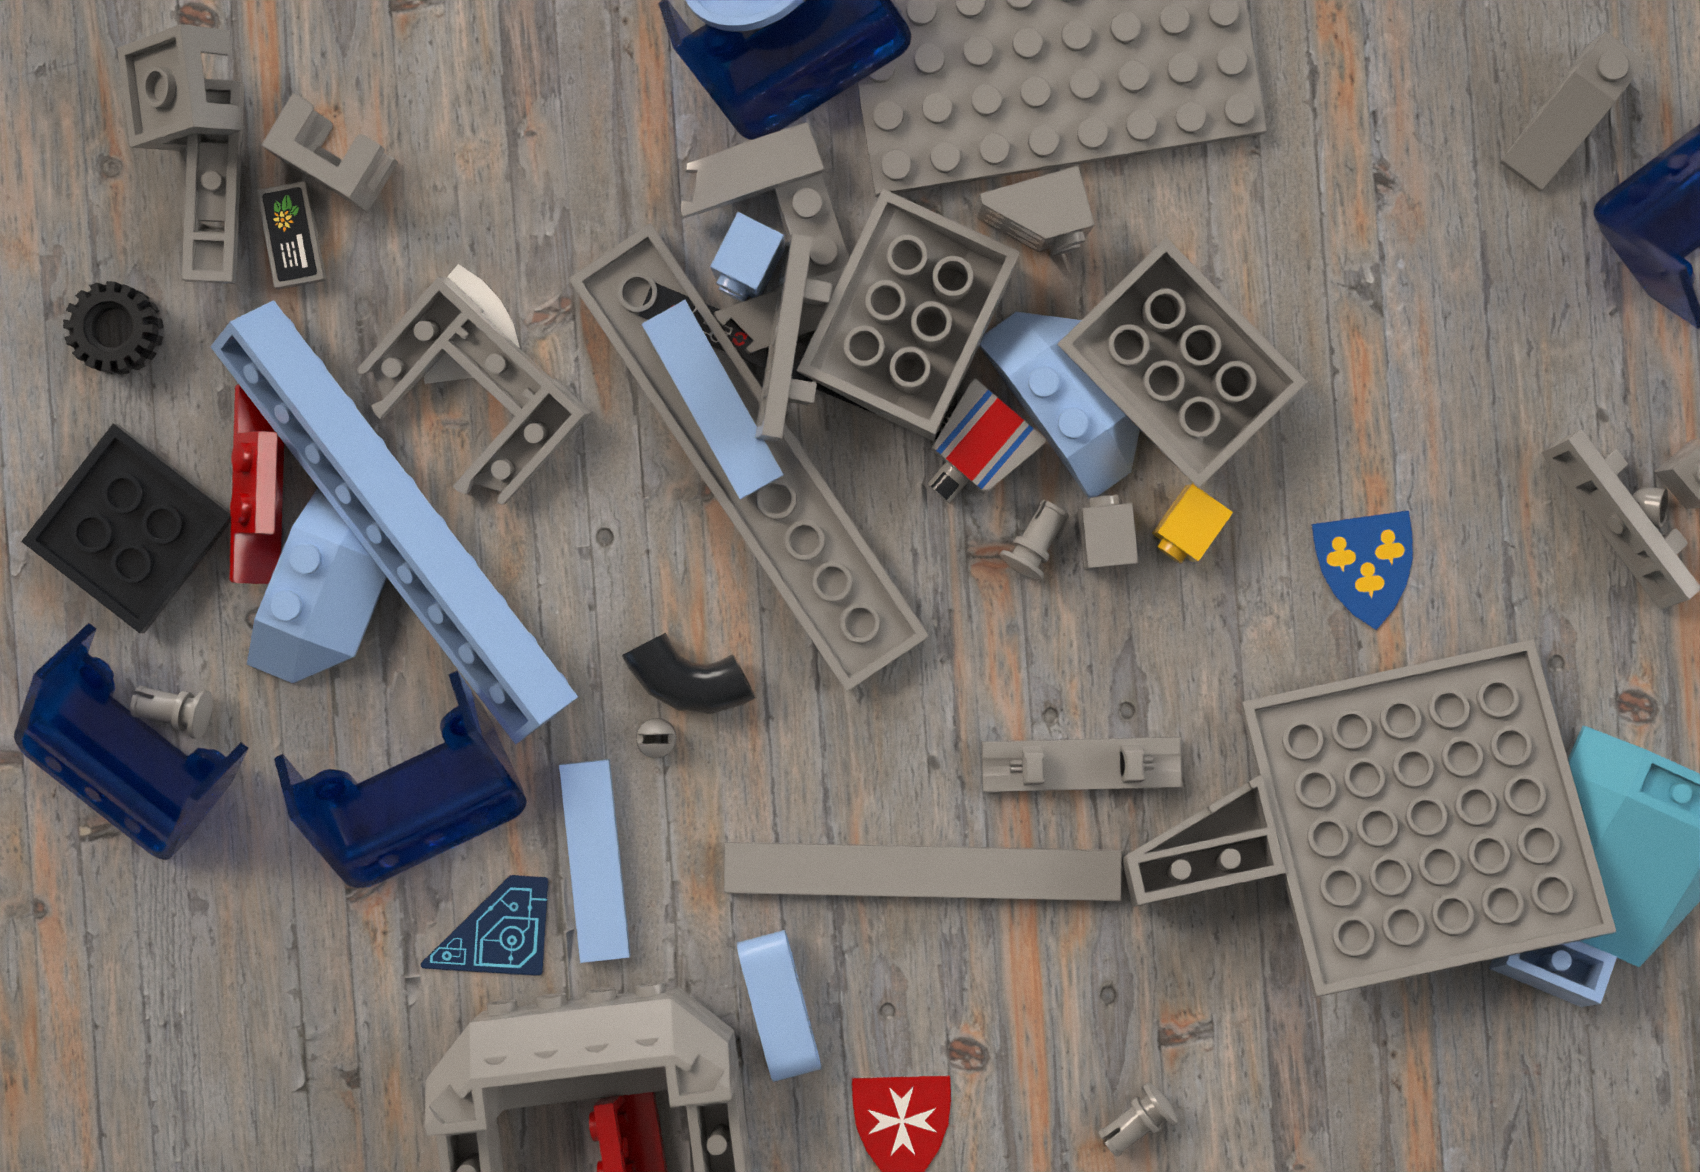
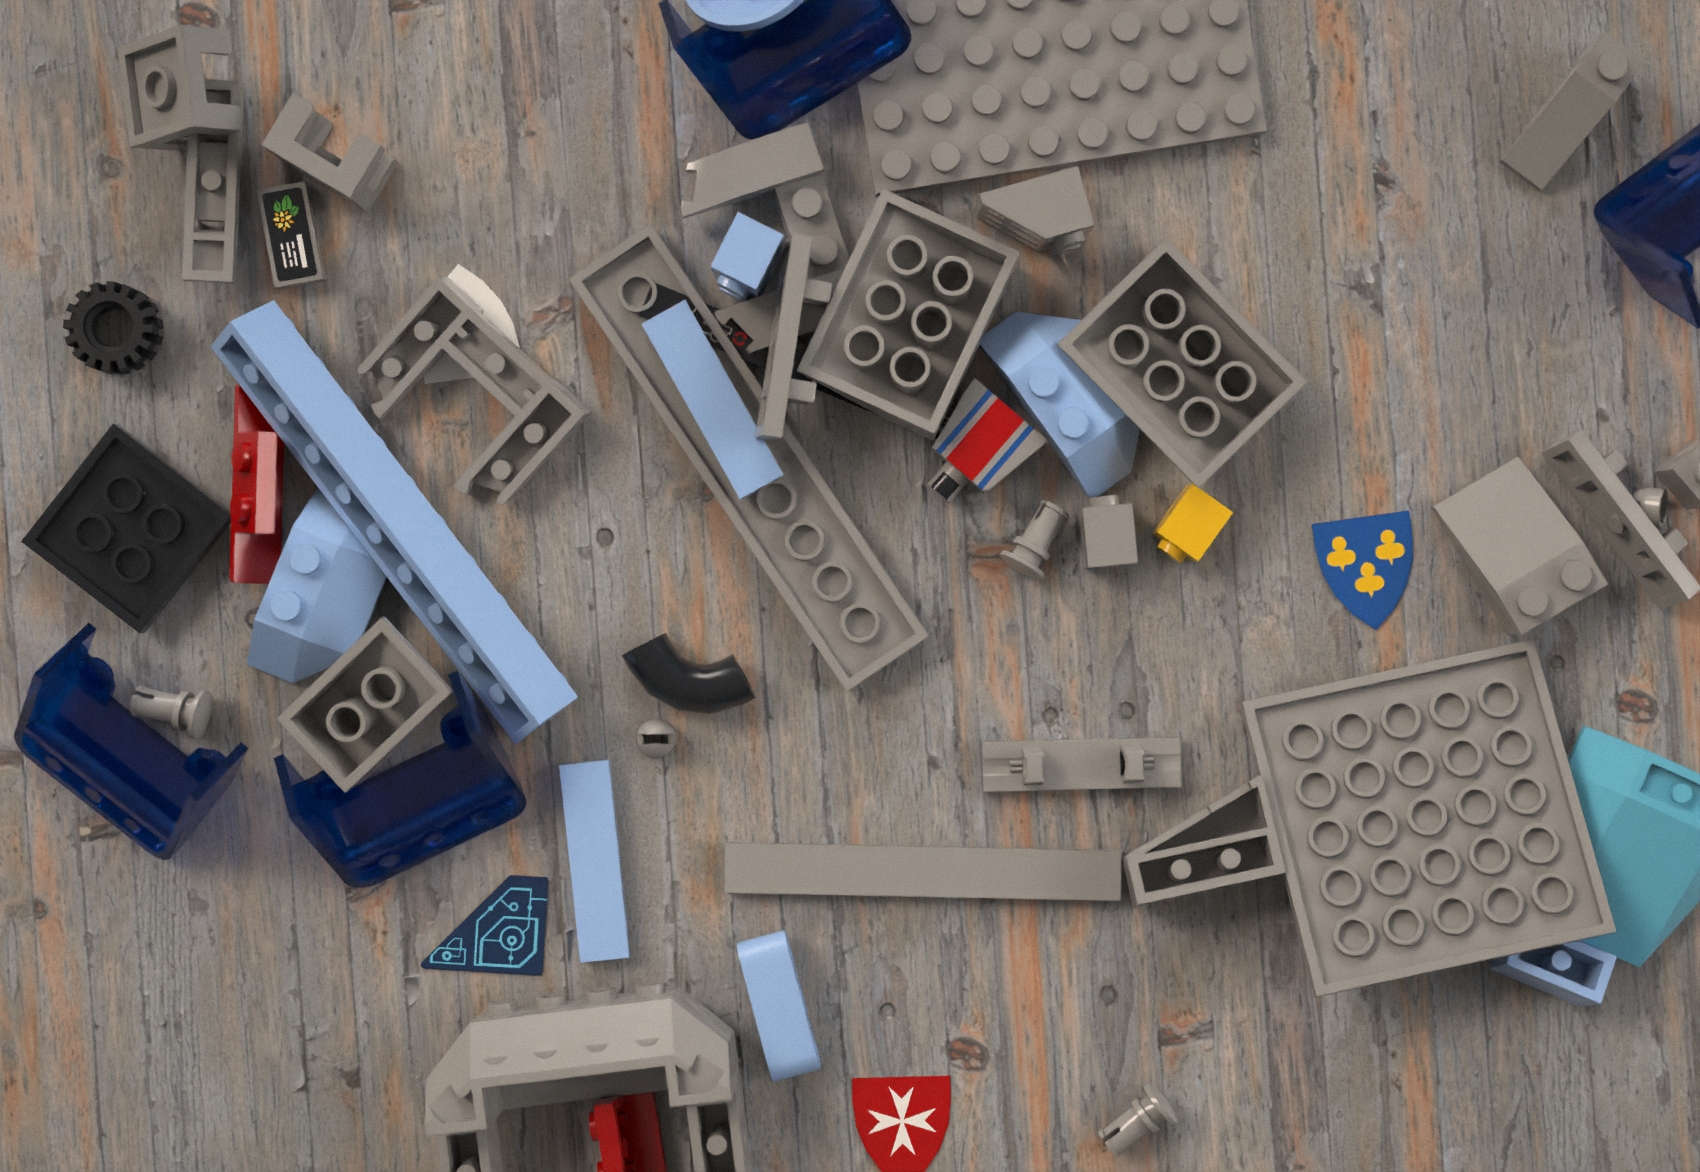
none -> light grey slope [276,616,453,793]
none -> light grey slope [1432,457,1608,635]

